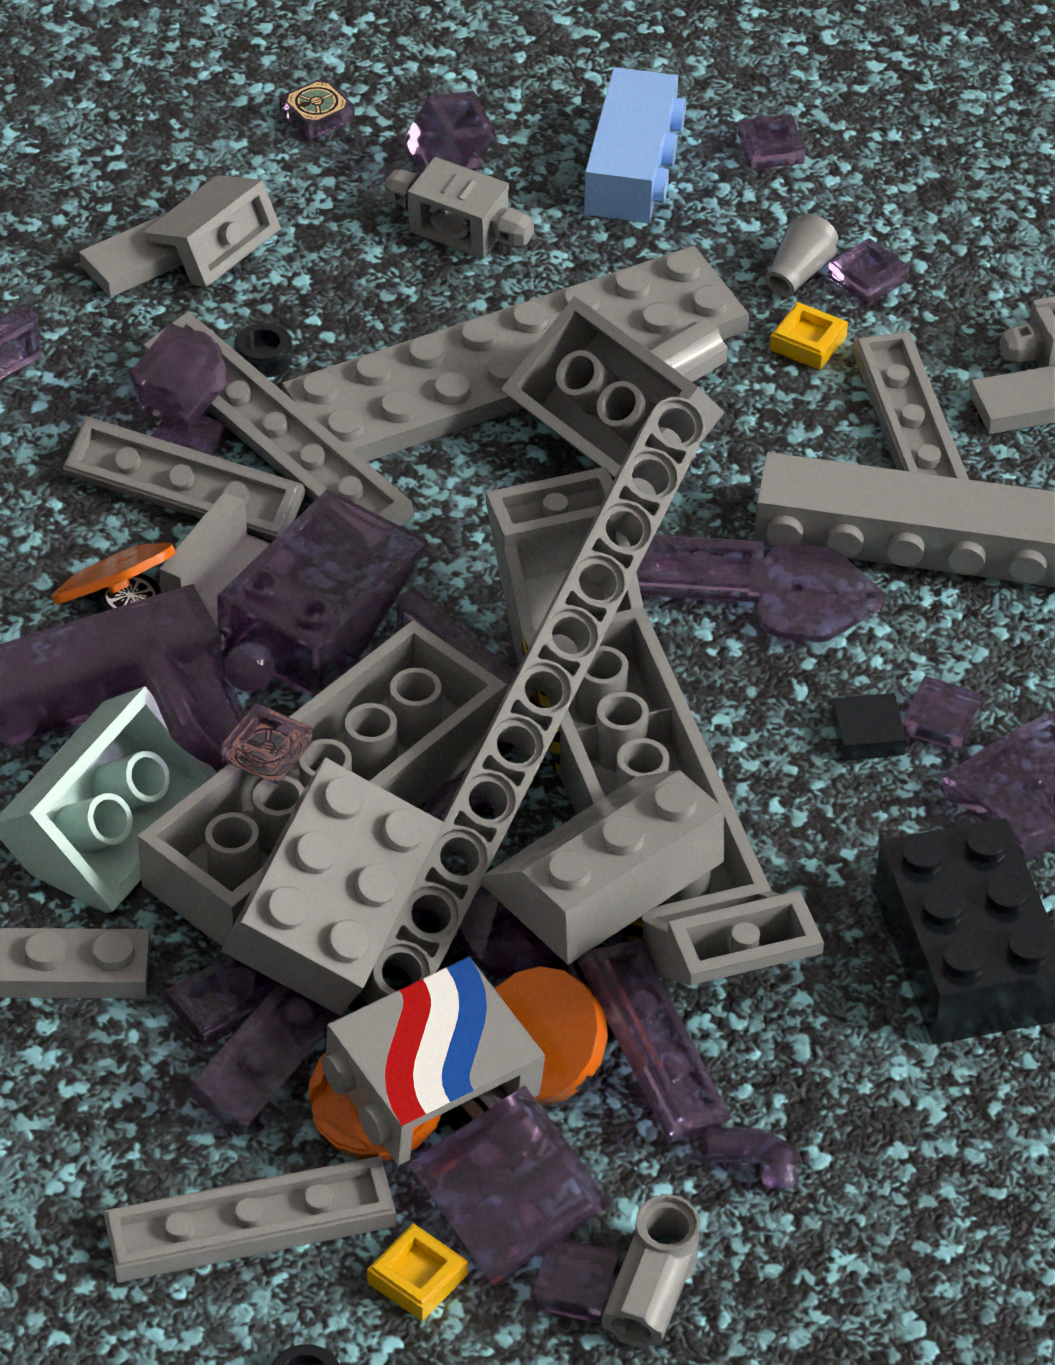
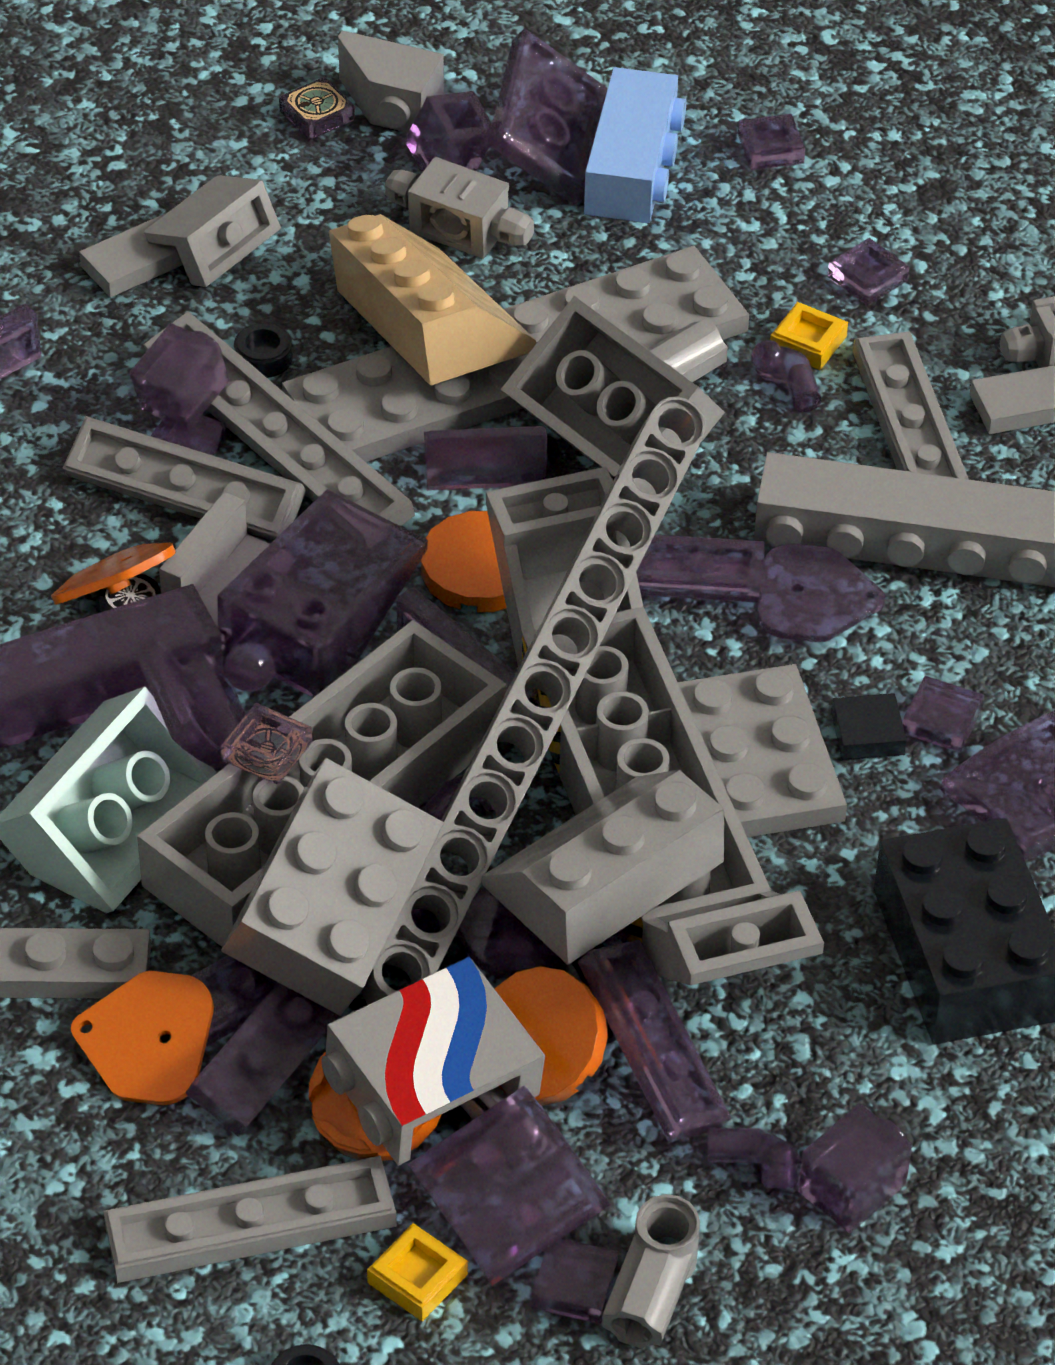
light grey cone [765,214,839,297] -> none
none -> orange piece [71,971,214,1105]
none -> tan slope [329,214,536,386]
none -> light grey slope [338,30,444,136]
none -> orange tile [421,511,506,612]
none -> clear purple panel [423,426,547,491]
none -> clear purple tile [487,29,608,205]
none -> light grey plate [678,664,847,837]
none -> clear purple arm [751,340,822,413]
none -> clear purple brick [798,1103,912,1234]

